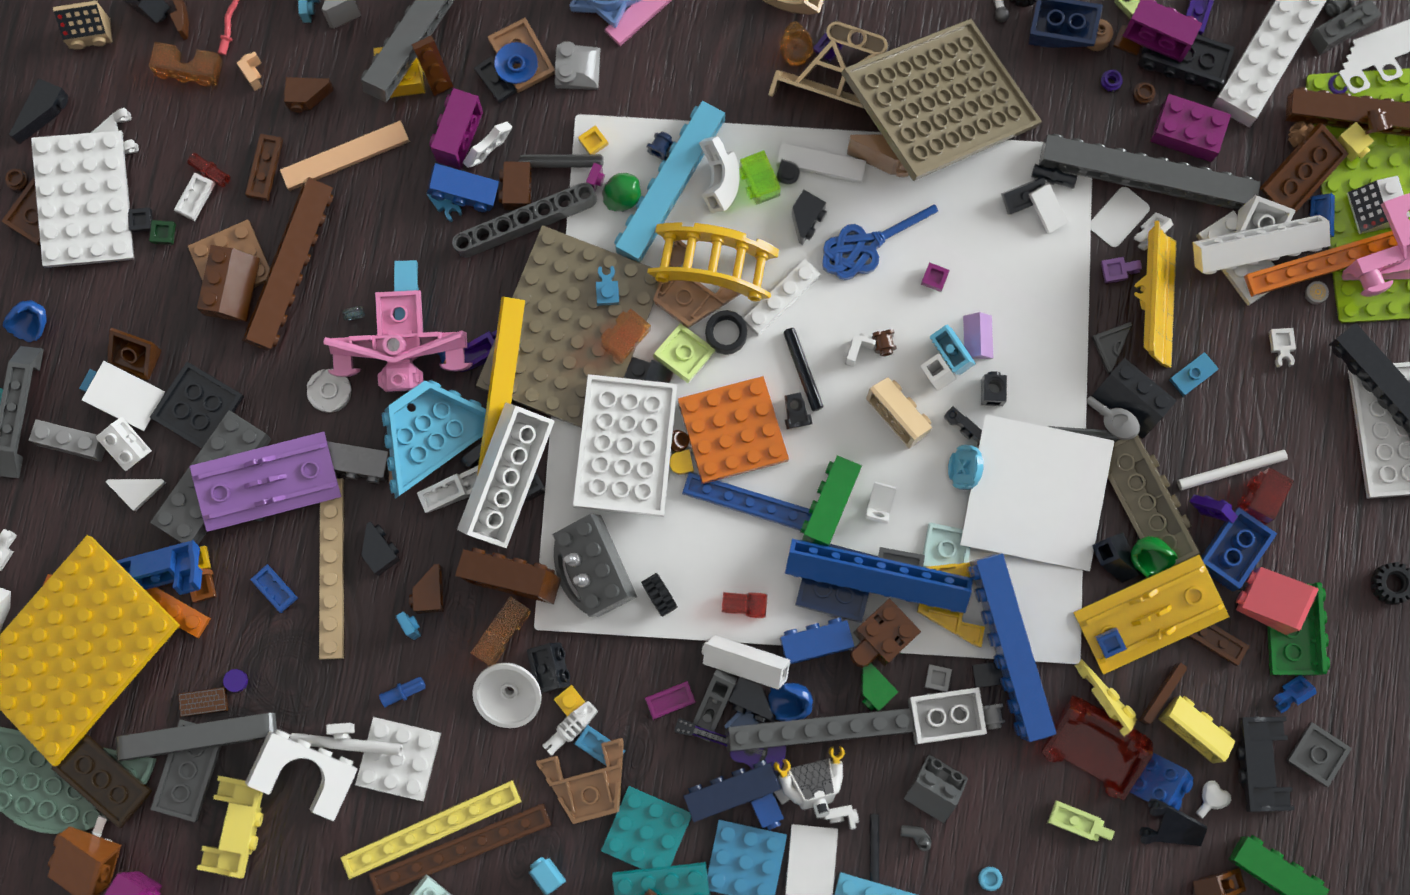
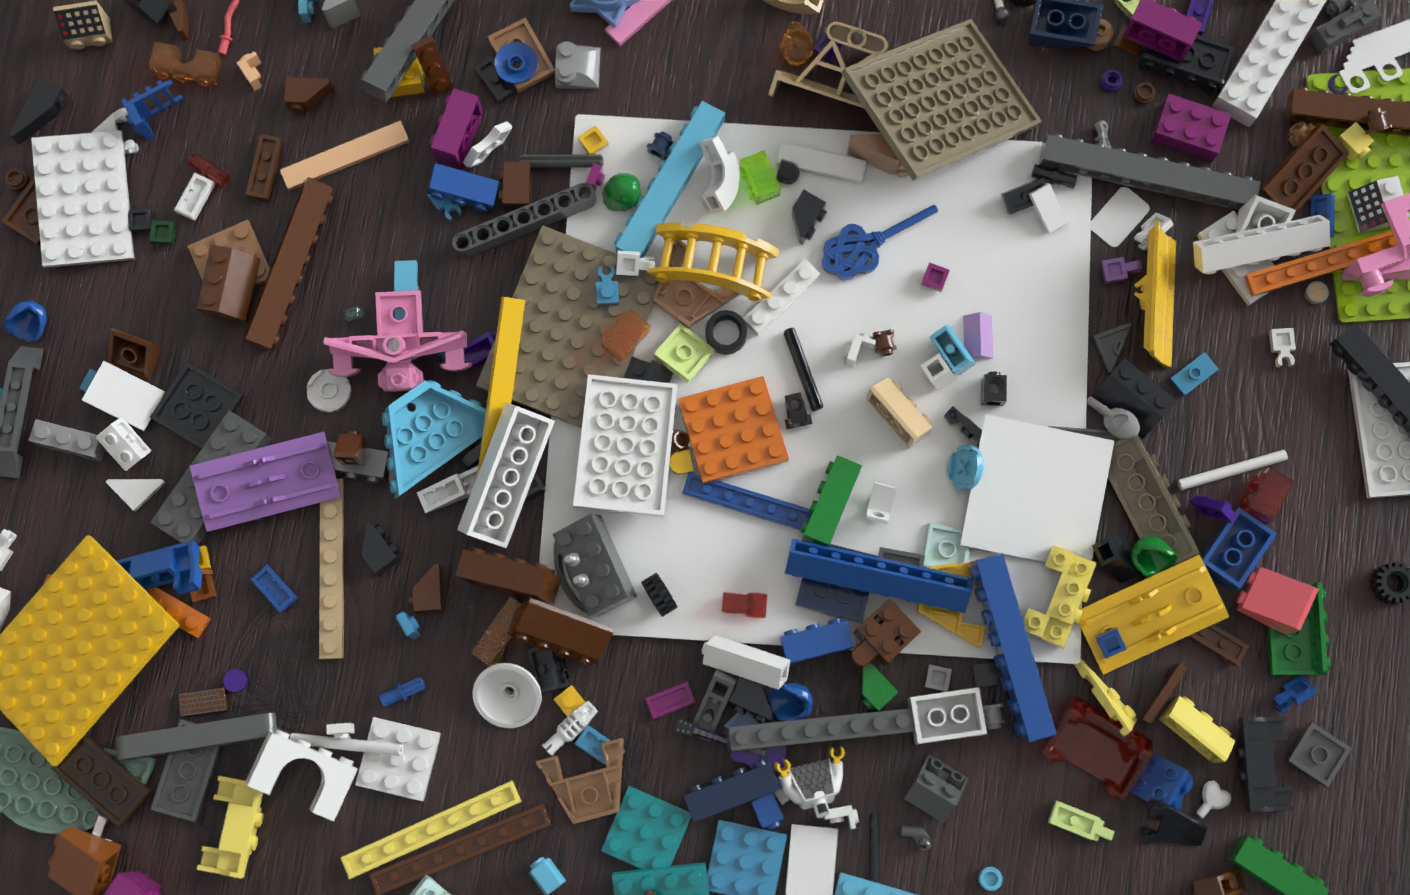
none -> blue plate [121,79,184,141]
none -> reddish brown slope [333,431,366,466]
none -> reddish brown slope [508,598,614,666]
none -> white plate [616,251,655,276]
none -> light yellow bracket [1023,545,1096,649]
none -> light grey piece [1095,121,1112,148]

